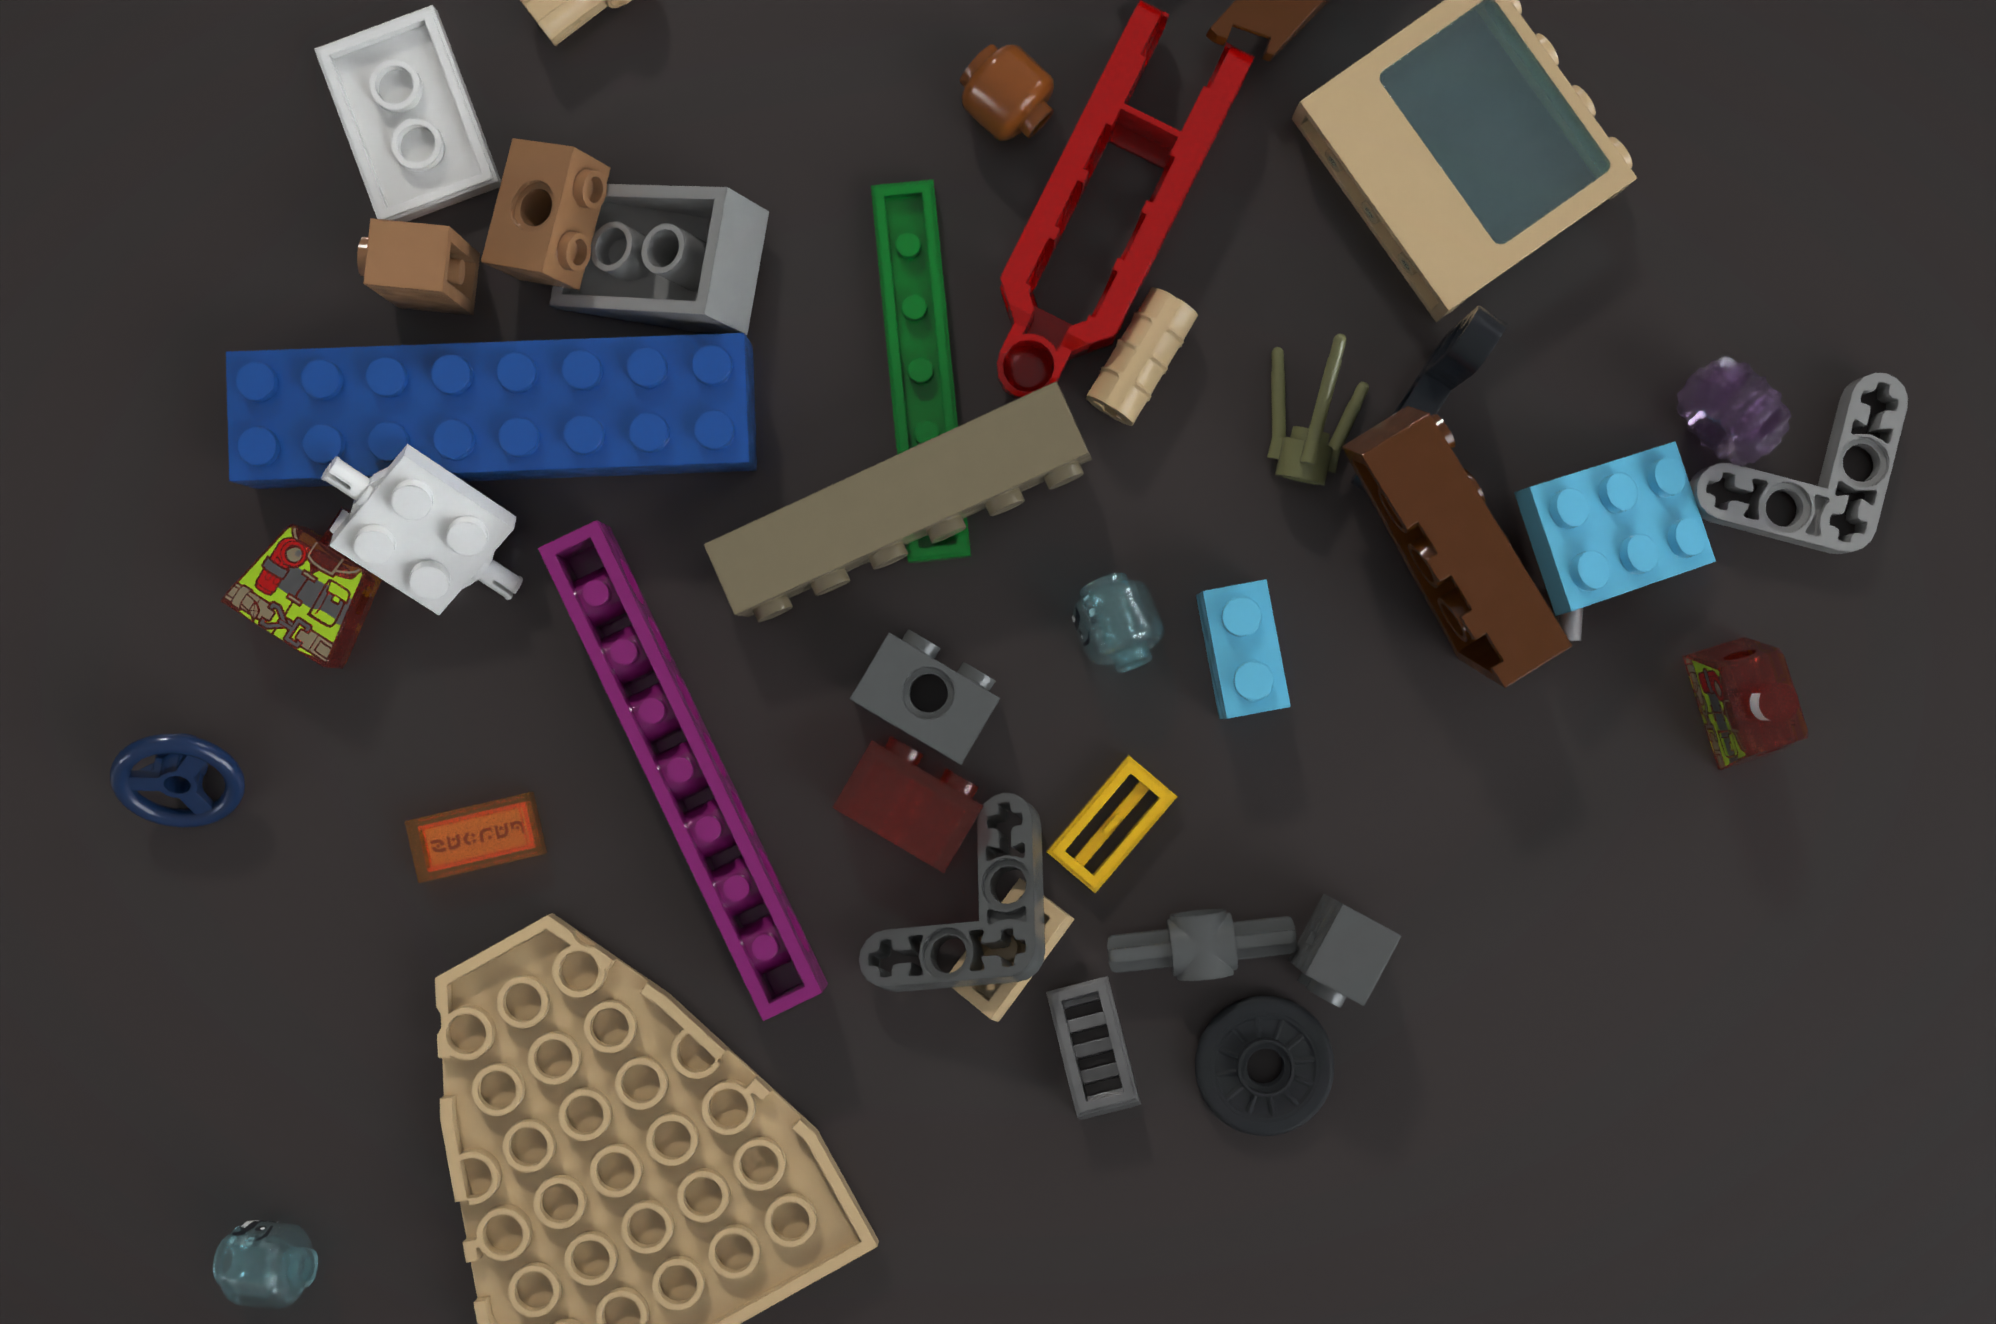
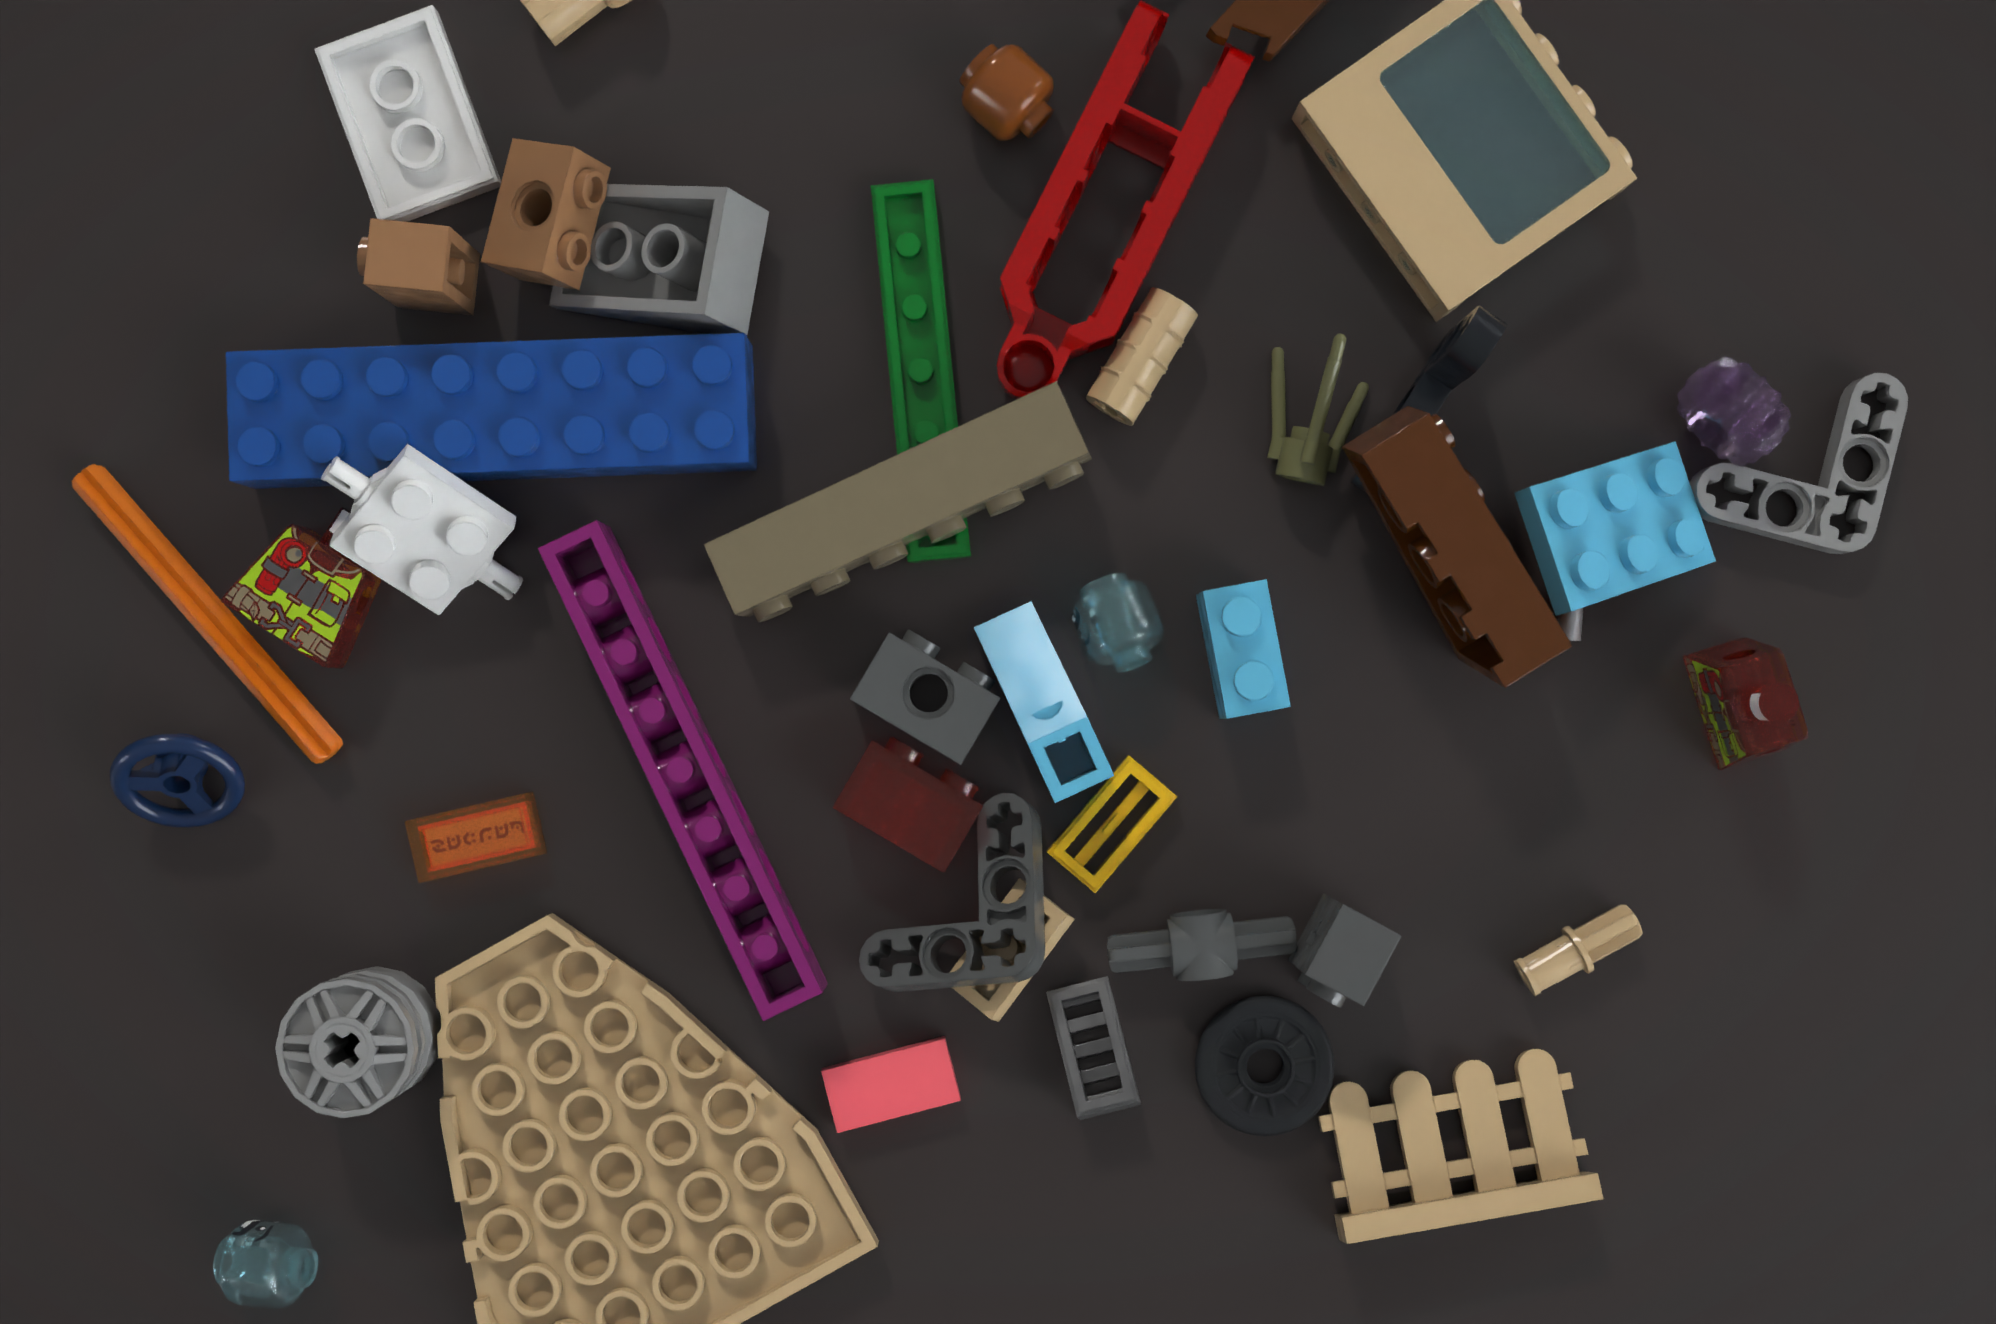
none -> orange axle [72,464,343,764]
none -> light grey wheel [275,966,441,1118]
none -> coral tile [821,1036,961,1133]
none -> medium azure slope [974,601,1114,803]
none -> tan fence [1318,1049,1604,1244]
none -> tan axle [1514,904,1643,996]

